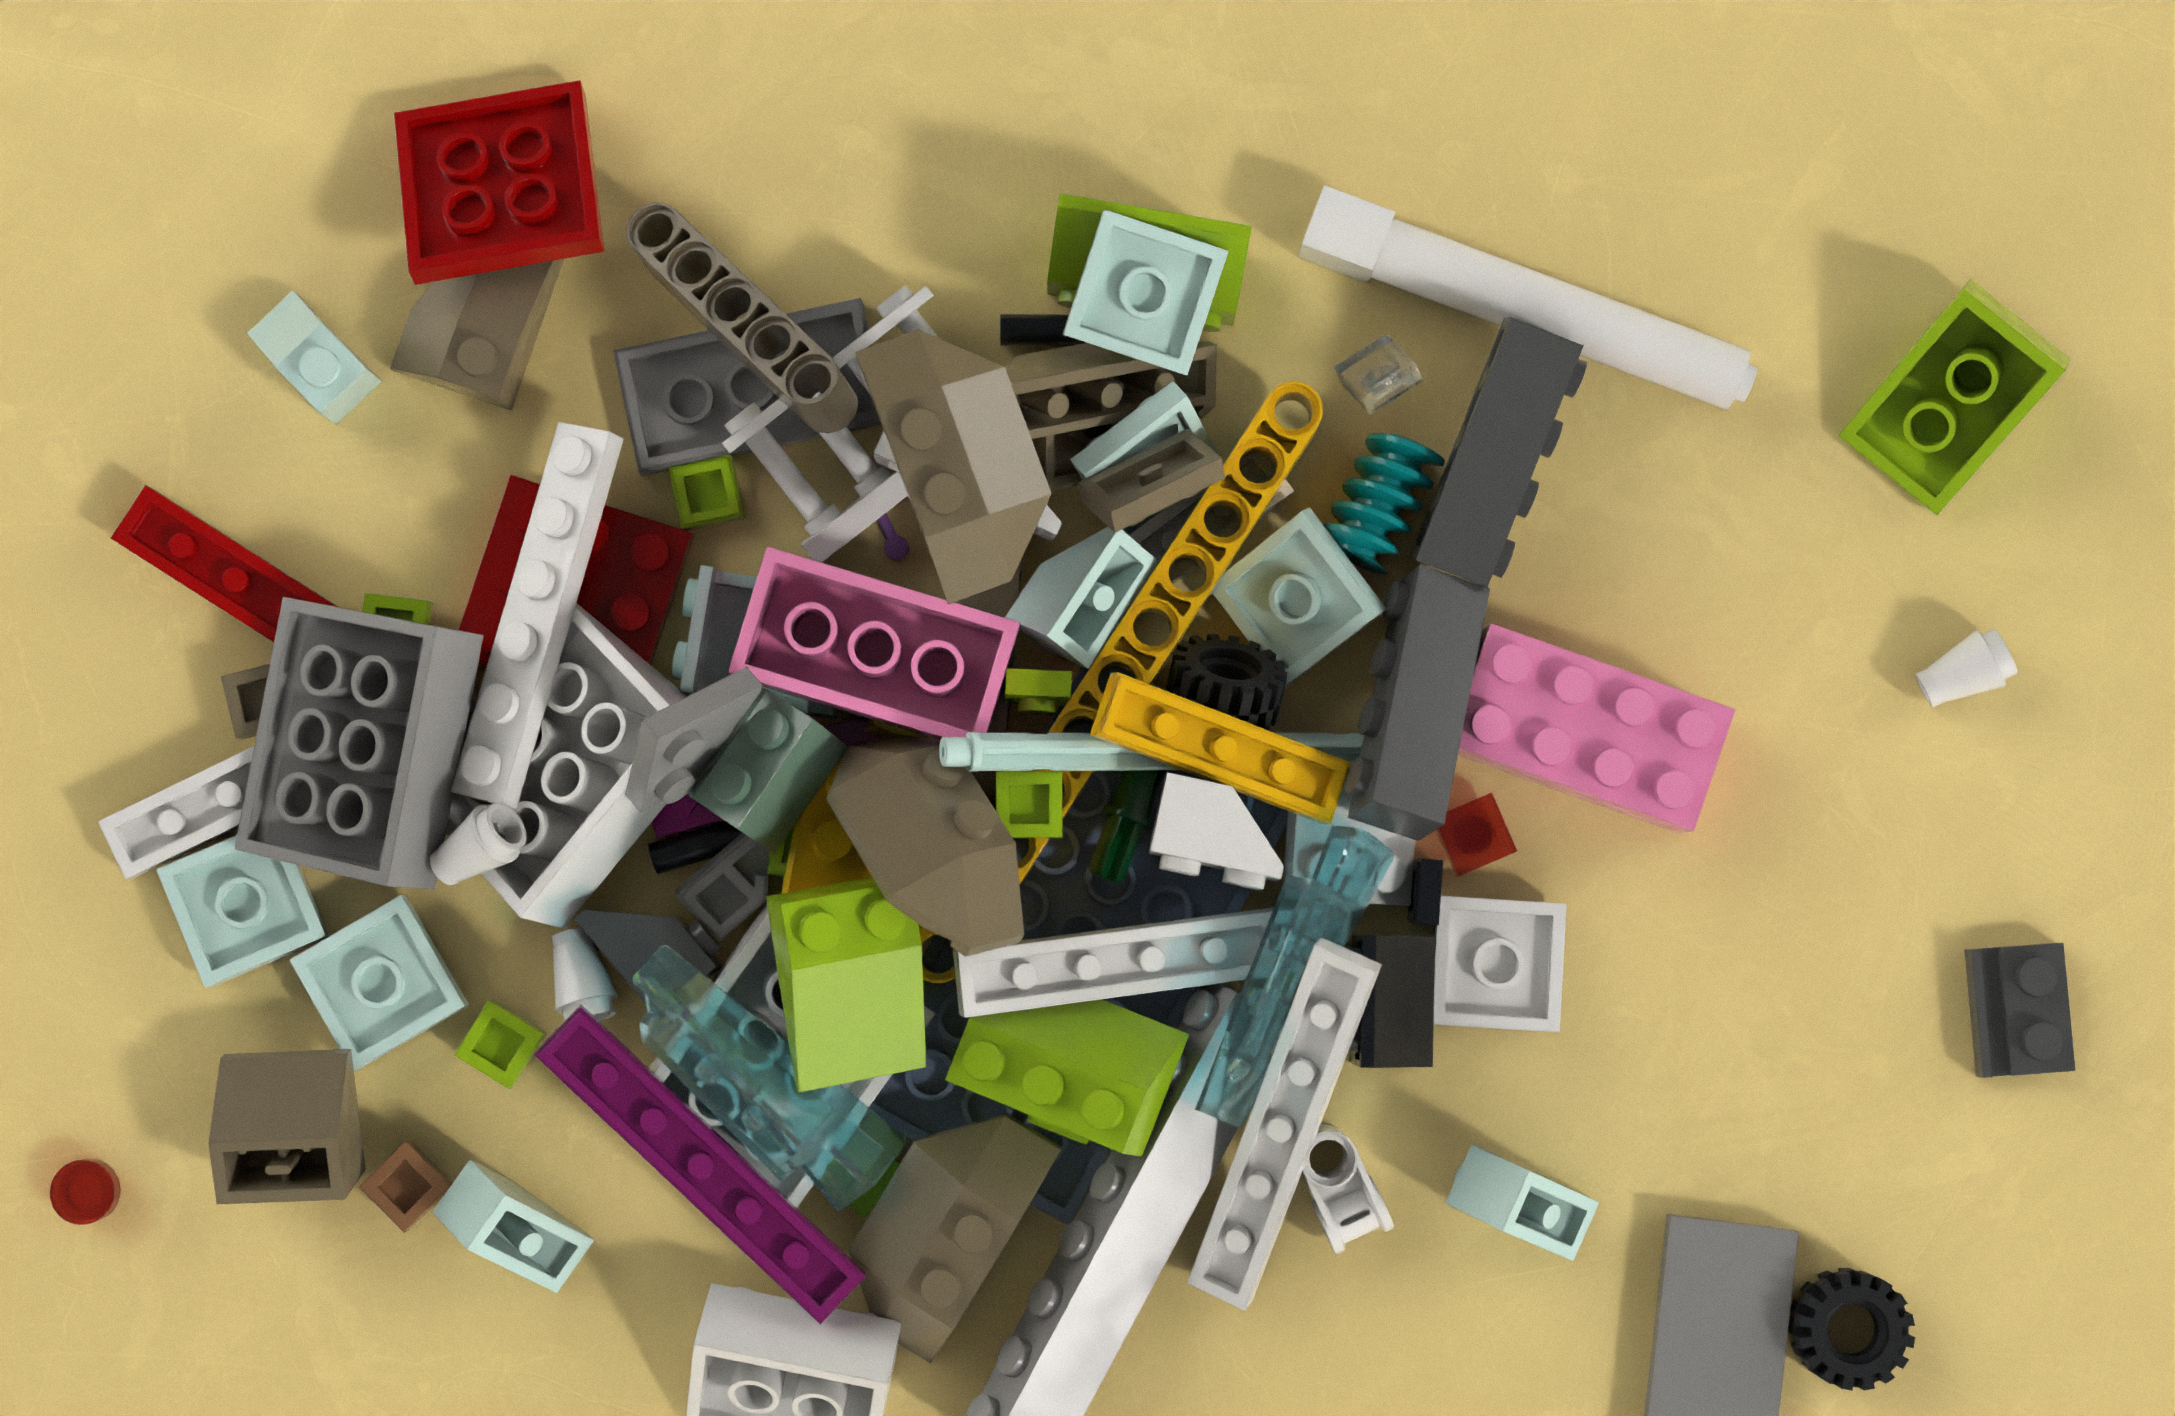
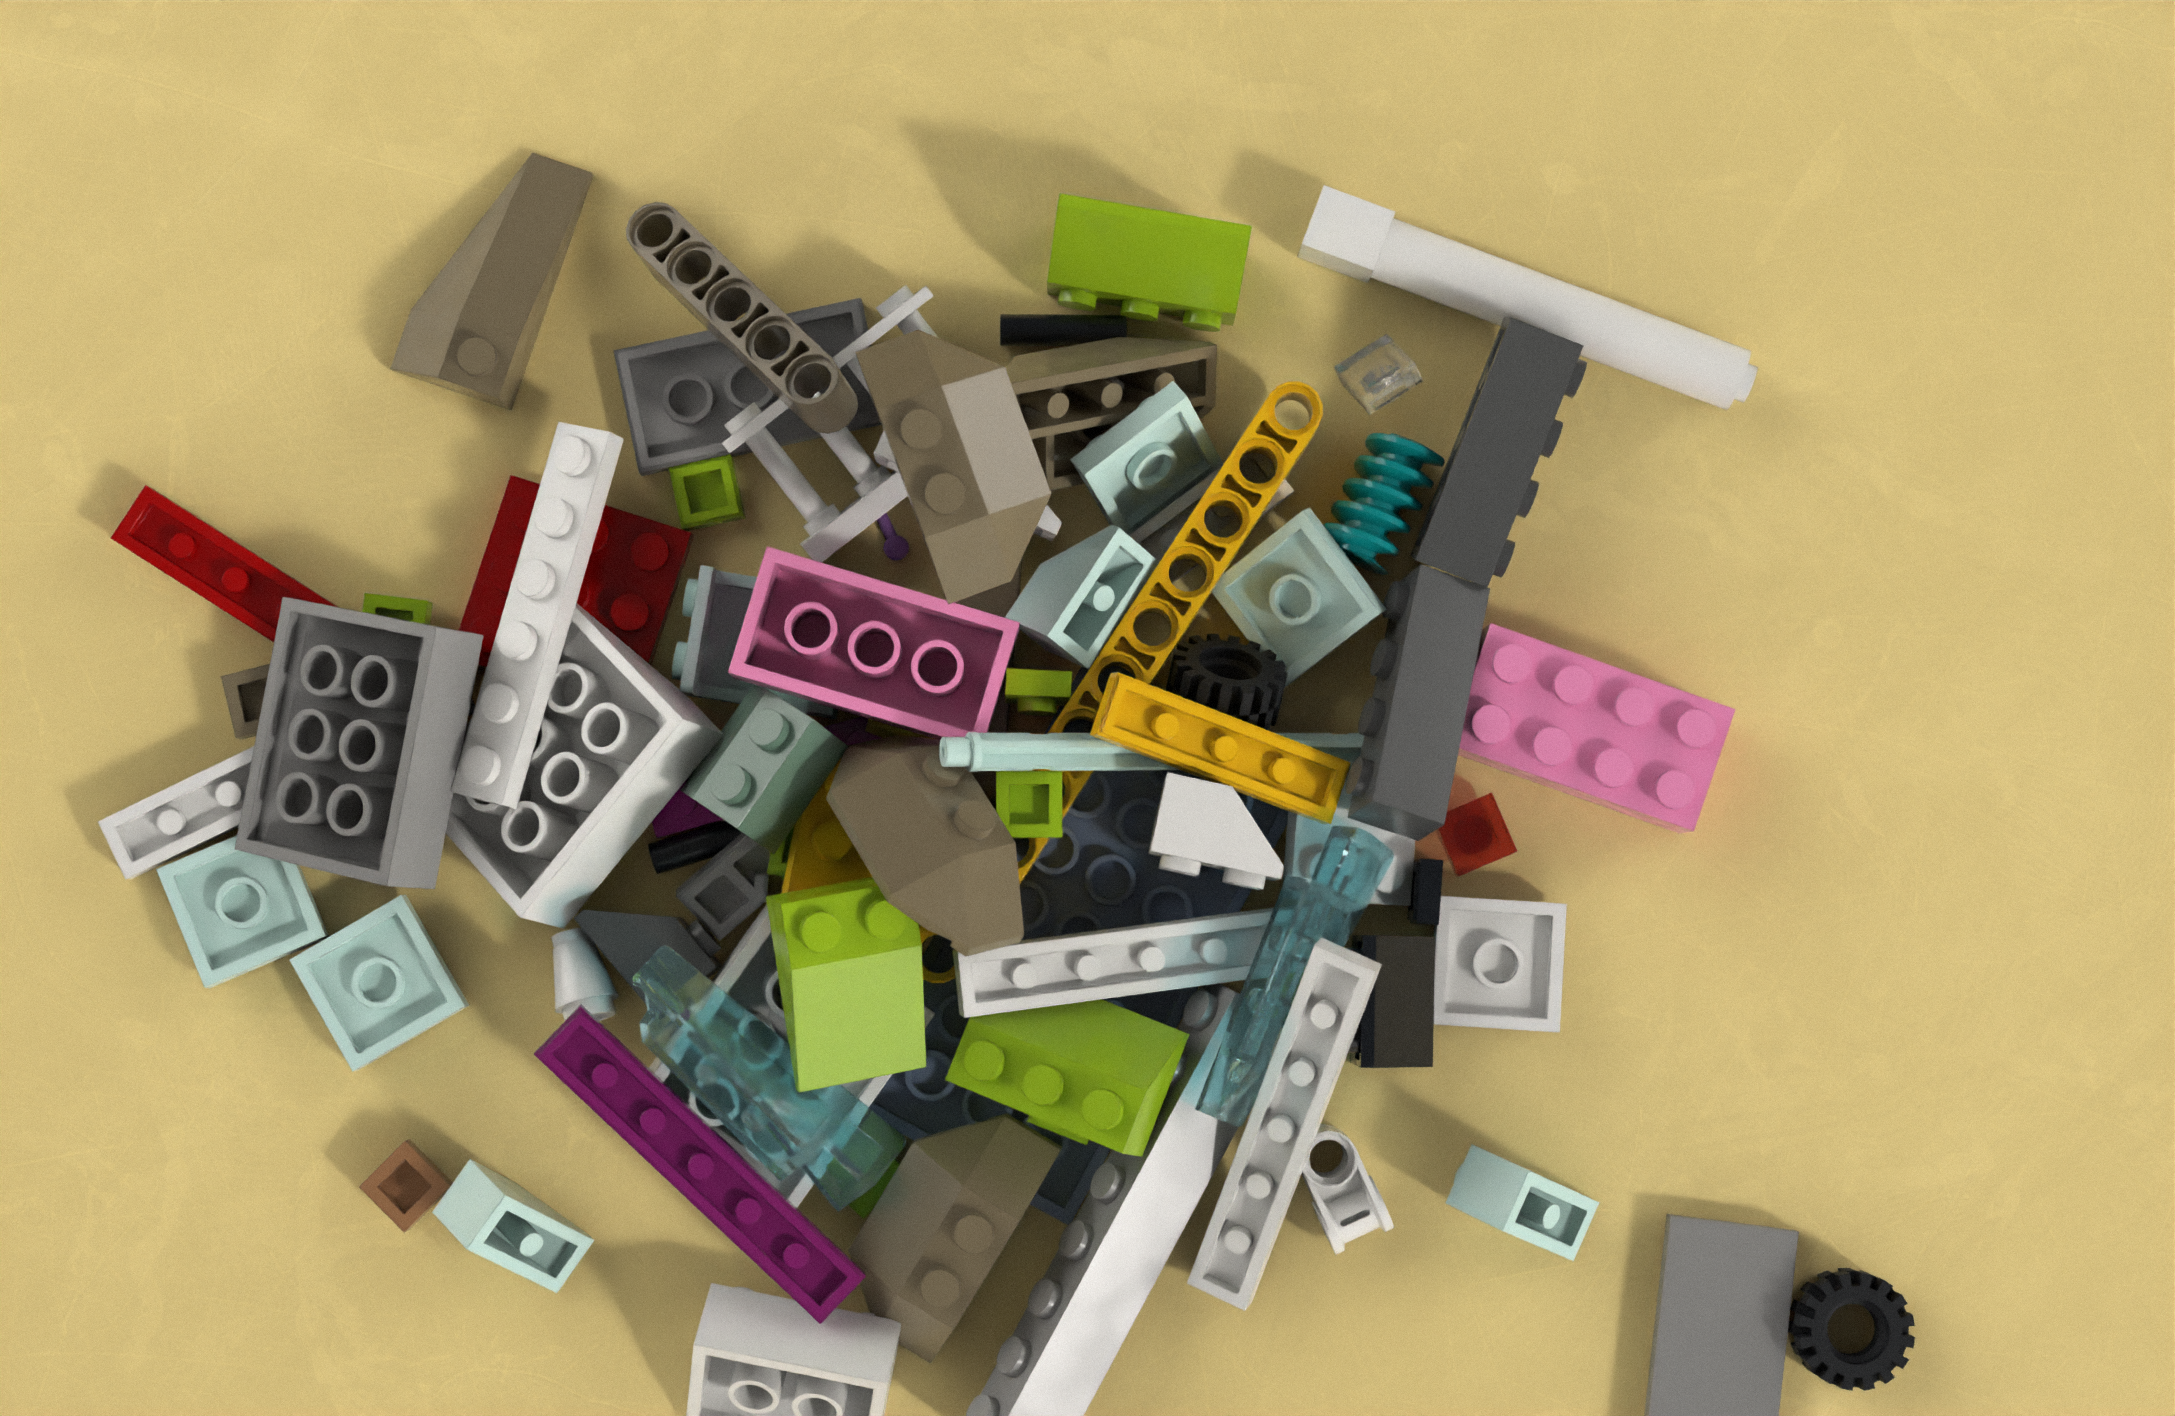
clear red tile [50,1158,121,1225] -> none
dark tan slope [209,1049,366,1204] -> none
light aqua slope [247,290,382,425] -> none
red plate [394,80,605,285] -> none
white cone [430,803,526,885] -> none
lime plate [454,1000,547,1089] -> none
light grey wing [625,667,763,813] -> none
light aqua plate [1063,209,1229,376] -> none
dark tan plate [1078,429,1225,533] -> none
dark green axle [1089,770,1166,883] -> none
lime slope [1838,279,2070,515] -> none
white cone [1915,628,2018,708] -> none
dark grey plate [1964,943,2075,1078] -> none

